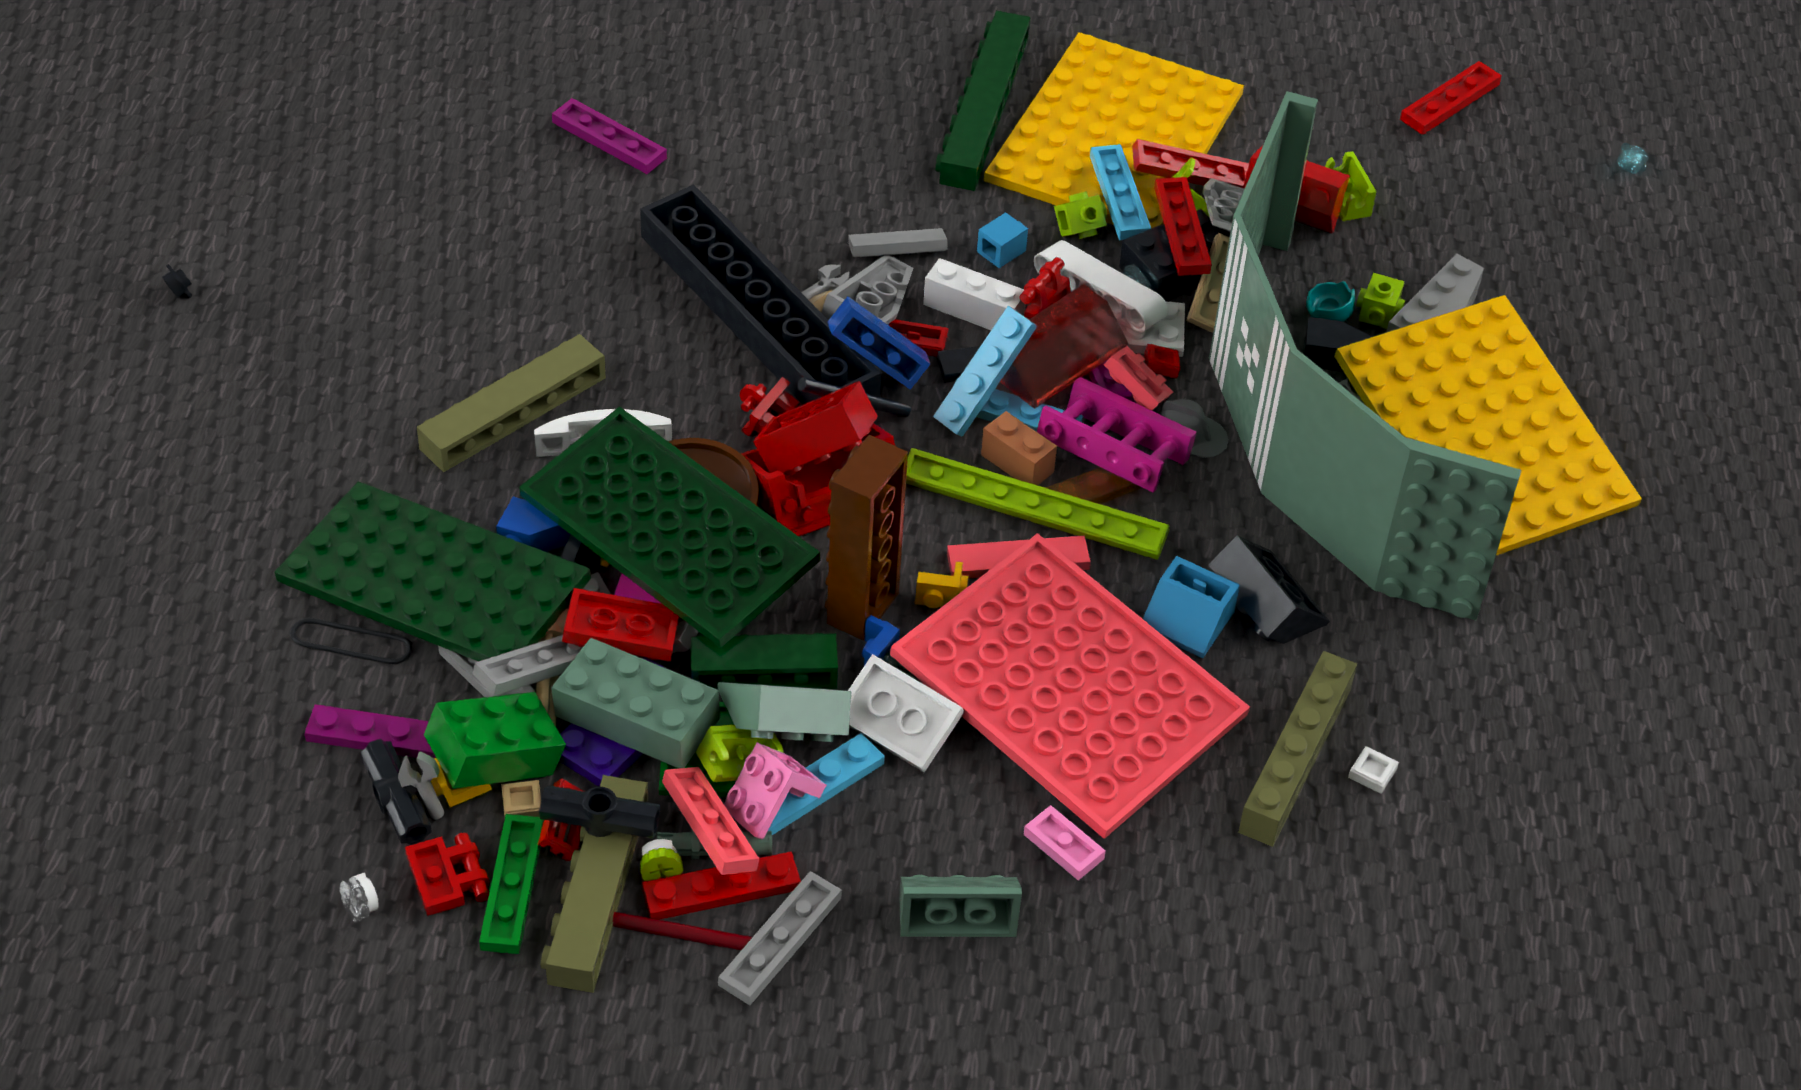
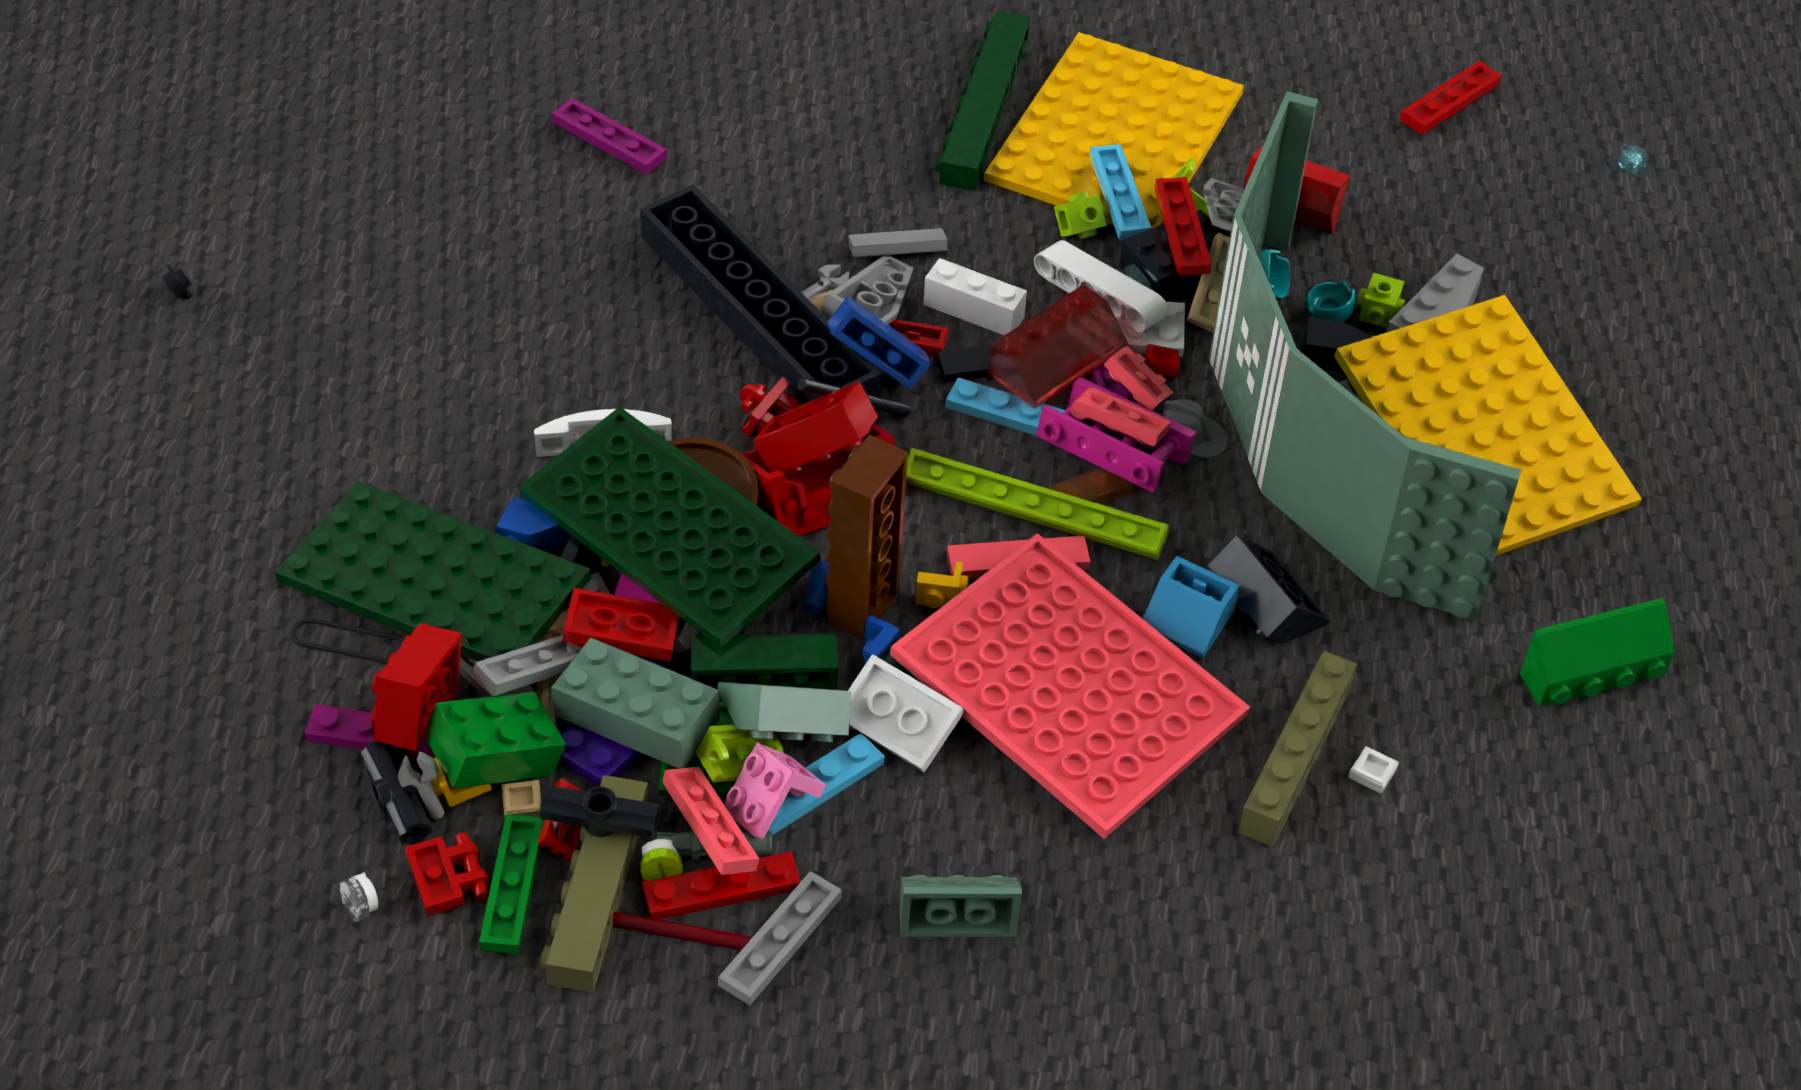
olive brick [417,334,606,472] -> none
medium azure plate [933,306,1037,437] -> none
dark azure brick [977,212,1028,268] -> none
nougat brick [981,411,1057,485] -> none
red plate [1020,257,1073,340] -> none
bright pink plate [1024,805,1106,881] -> none
red plate [1132,139,1249,188] -> none
lime hinge [1325,151,1376,221] -> none
none -> red brick [370,623,462,751]
none -> blue cone [803,561,829,616]
none -> coral plate [1070,388,1171,447]
none -> teal hair [1257,249,1290,299]
none -> green slope [1520,598,1675,707]

